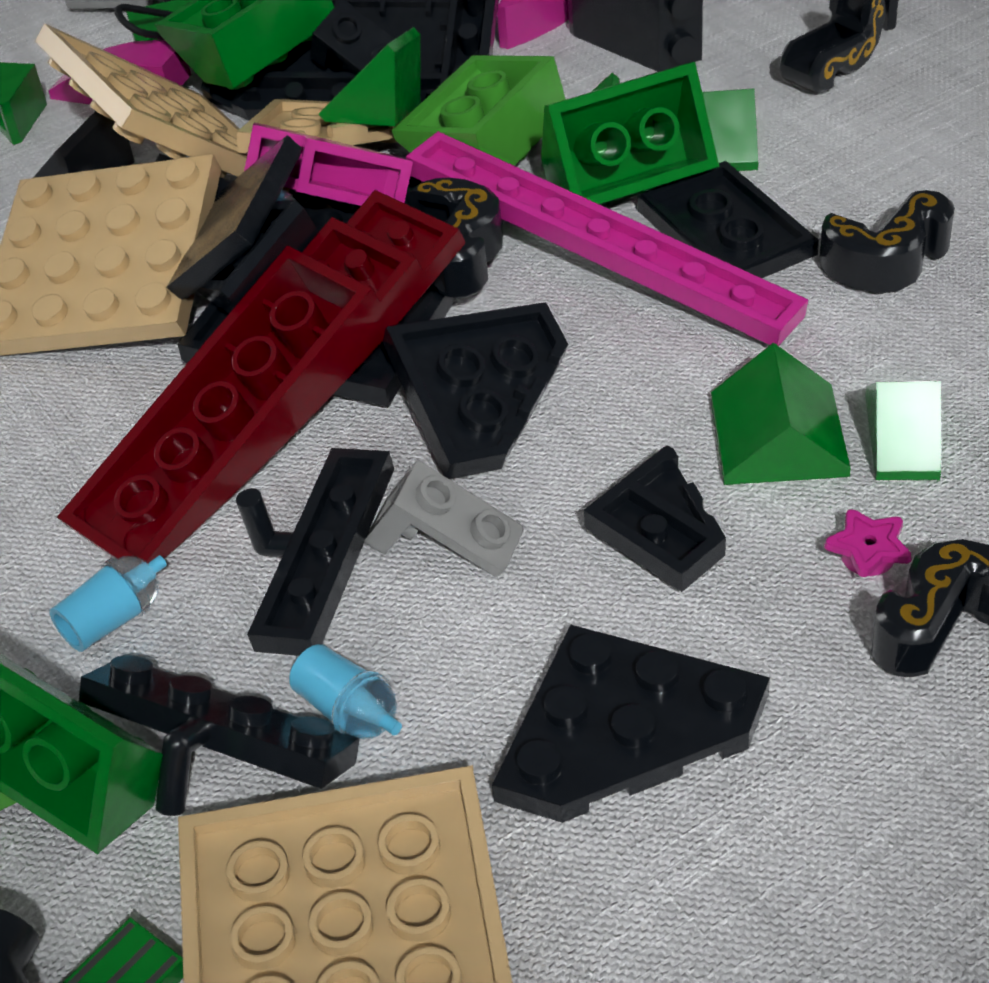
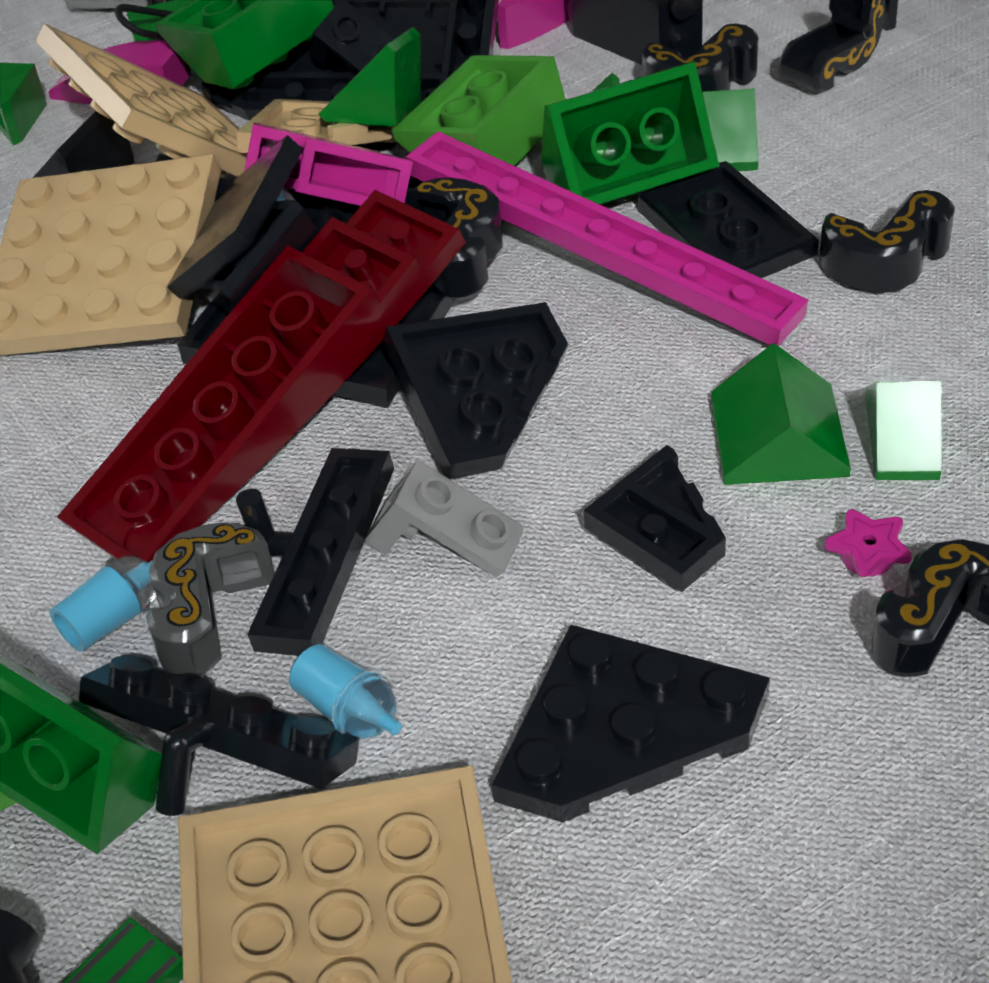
none -> dark grey animal [146,522,275,676]
none -> black animal [642,23,759,92]

